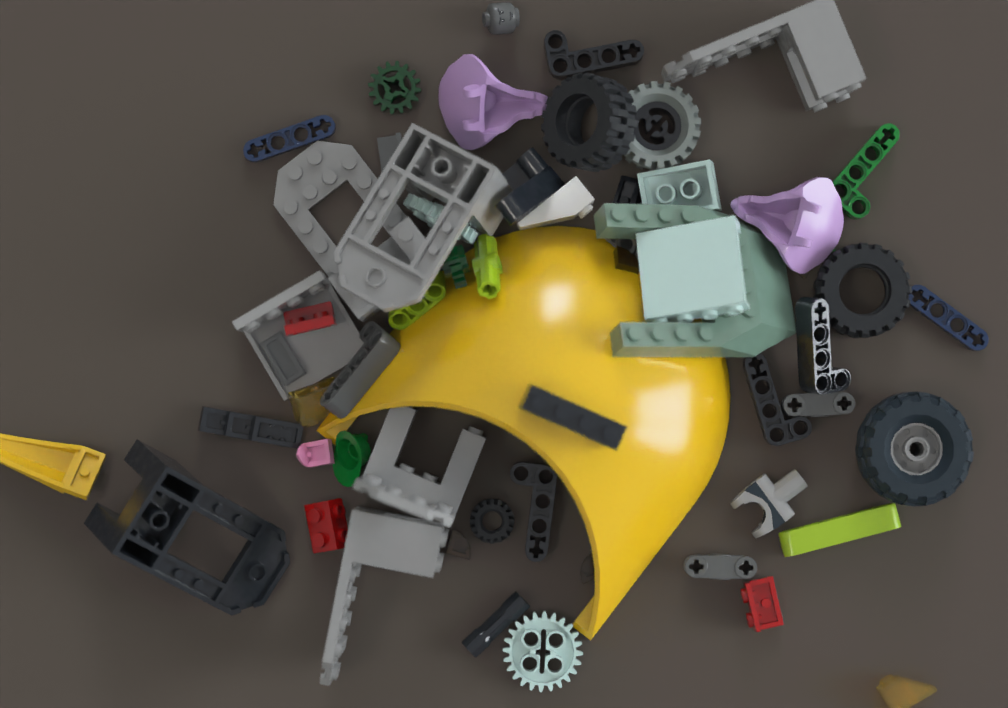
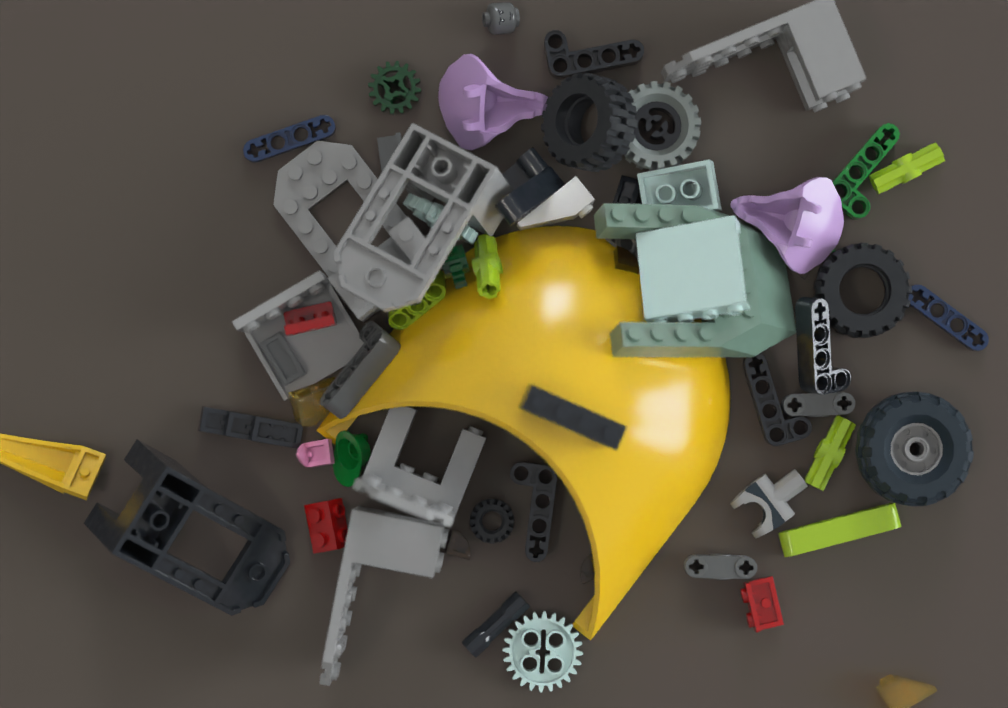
none -> lime piece [804,415,856,491]
none -> lime piece [869,142,945,194]

